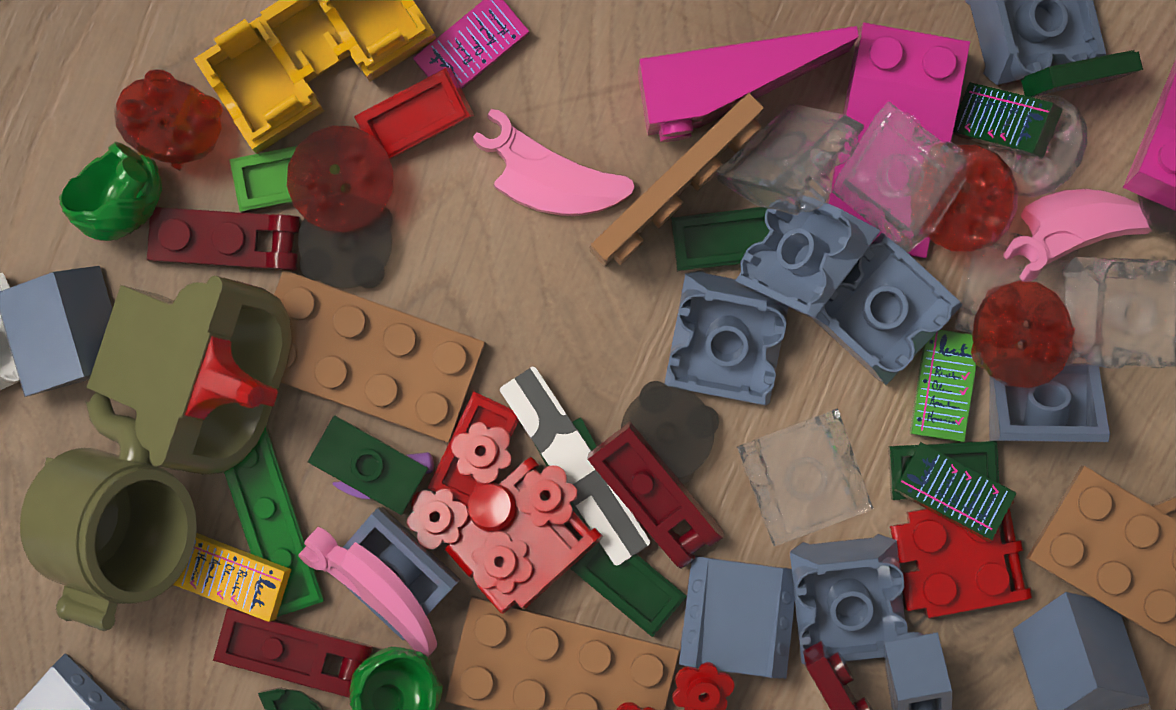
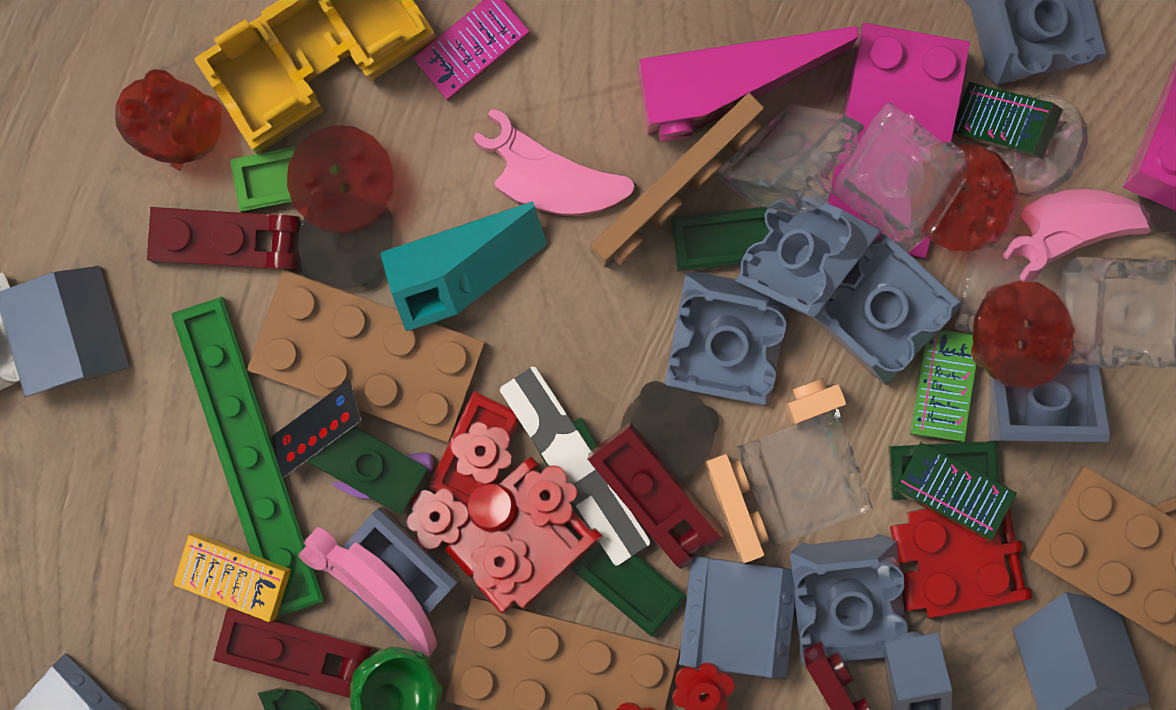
olive piece [20,392,197,631] -> none
green hair [59,142,162,241] -> none
olive piece [87,276,292,475] -> none
red tile [354,67,475,164] -> none
dark green tile [1021,50,1143,97] -> none
none -> black sticker [272,379,361,478]
none -> teal slope [380,201,547,331]
none -> light nougat plate [704,454,769,563]
none -> light nougat plate [785,378,846,424]

